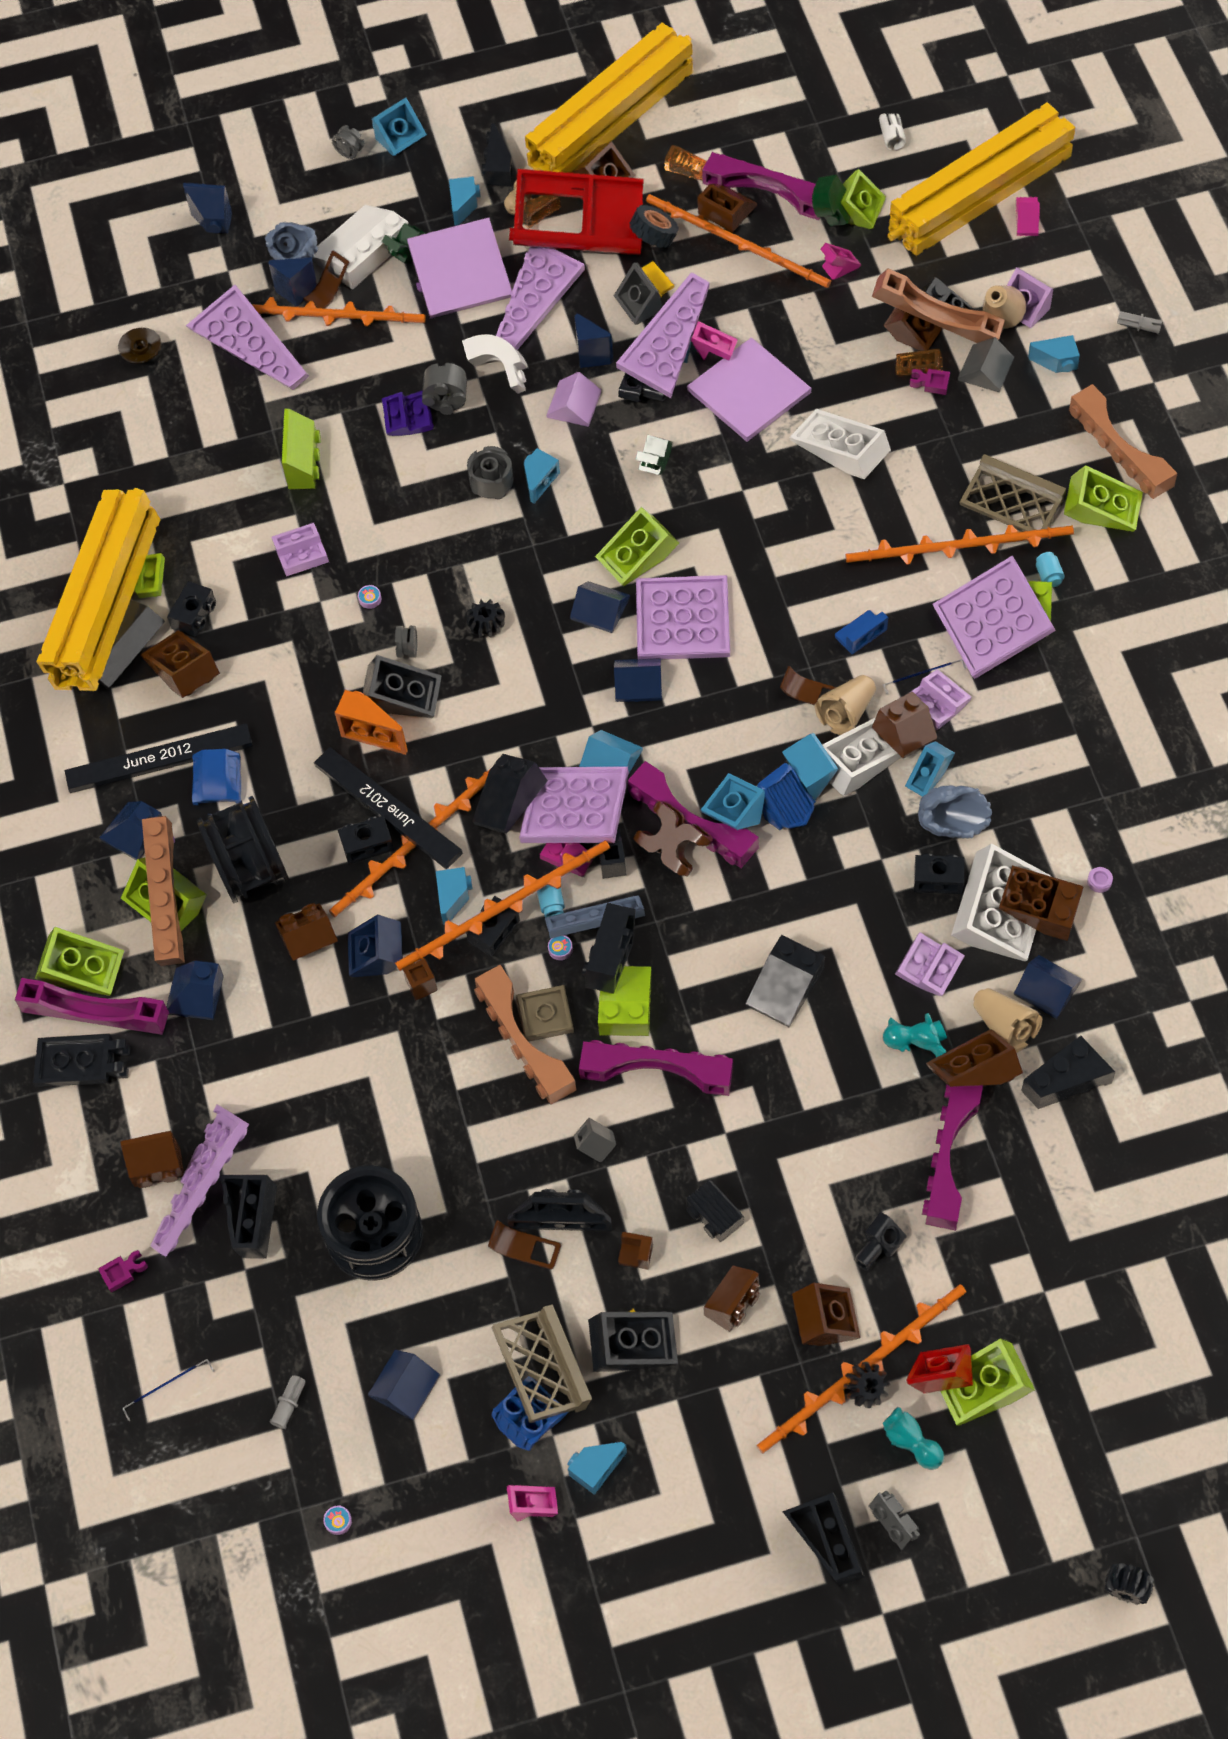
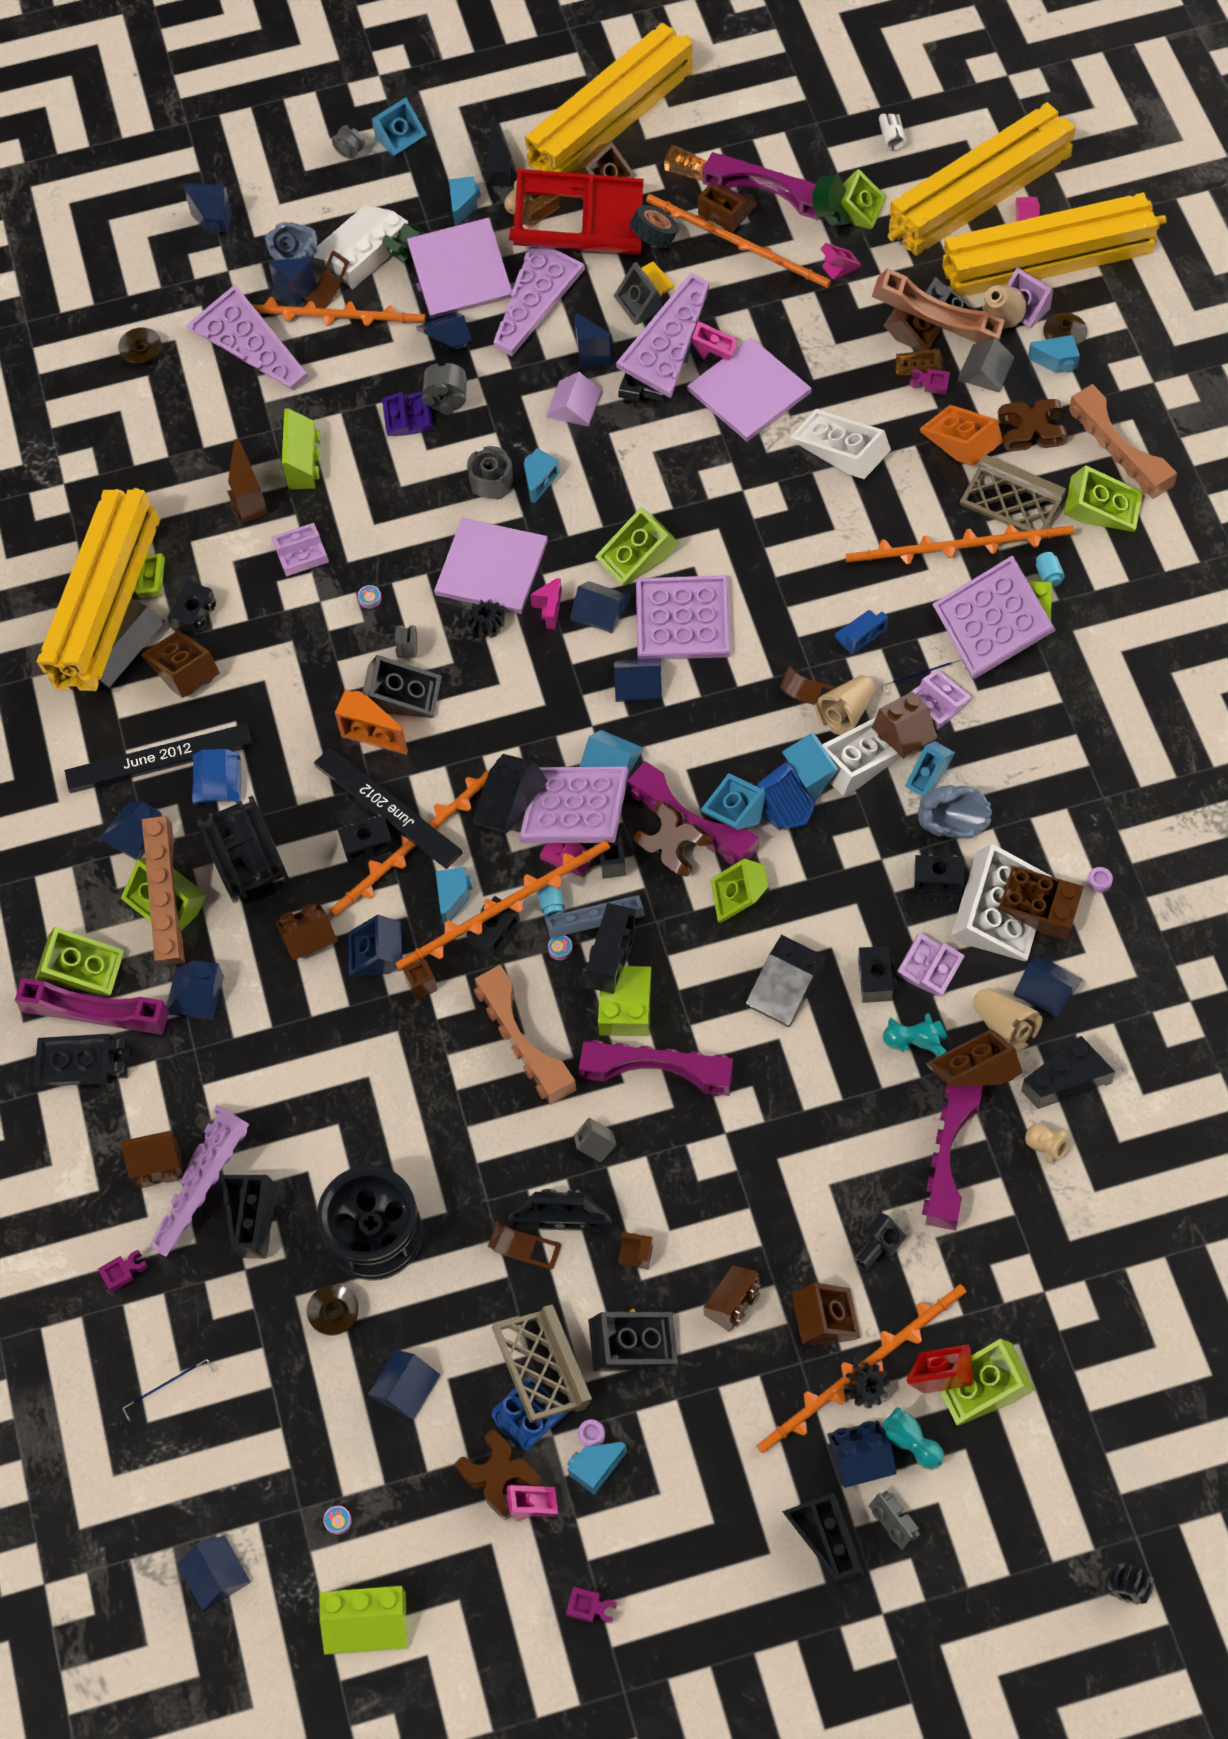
light grey axle [270,1376,305,1429] -> none
white arch [462,335,528,393] -> none
dark tan tile [516,985,574,1042] -> none
brick [636,435,673,475] -> none
black brick [686,1180,744,1242] -> none
light grey axle [1117,312,1162,334] -> none
none -> dark blue slope [177,1535,251,1612]
none -> reddish brown slope [227,439,268,524]
none -> dark brown dish [307,1285,359,1336]
none -> lime slope [319,1586,407,1655]
none -> dark blue slope [416,313,472,349]
none -> lavender tile [434,518,548,614]
none -> reddish brown piece [454,1429,543,1520]
none -> dark pink slope [530,578,562,629]
none -> magenta plate [566,1587,617,1623]
none -> lavender tile [578,1420,605,1447]
none -> lime slope [711,859,768,923]
none -> dark blue slope [827,1420,897,1488]
none -> black brick [858,946,897,1003]
none -> orange slope [920,405,1003,466]
none -> yellow brick [942,193,1166,297]
none -> reddish brown piece [997,399,1069,451]
none -> tan animal [1025,1123,1069,1163]
none -> dark brown dish [1043,313,1087,346]

